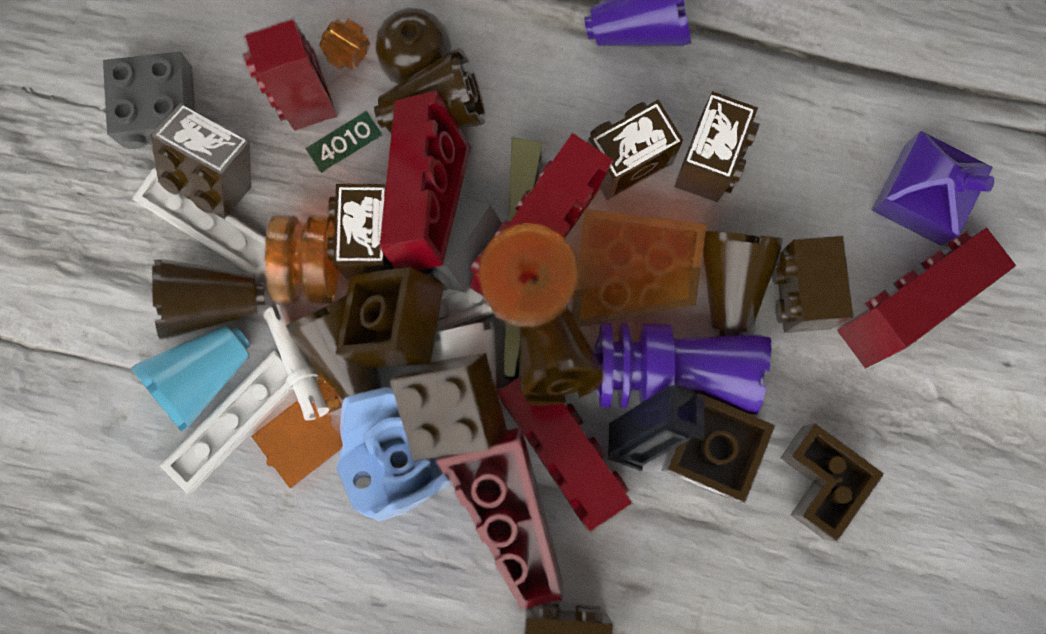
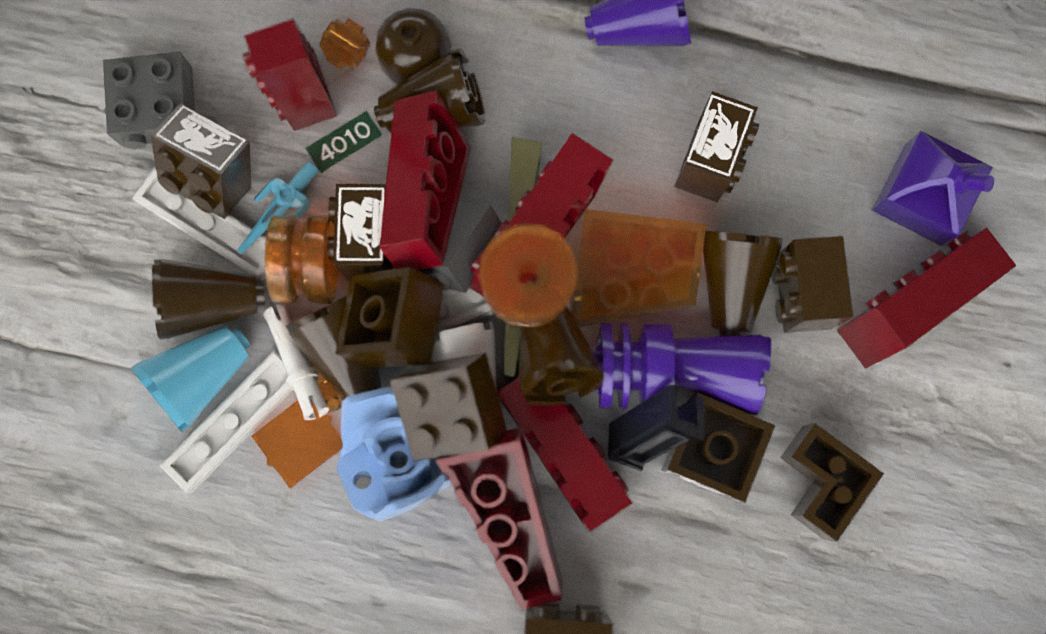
dark brown brick [587,99,683,200] -> none
none -> medium azure piece [237,161,319,254]

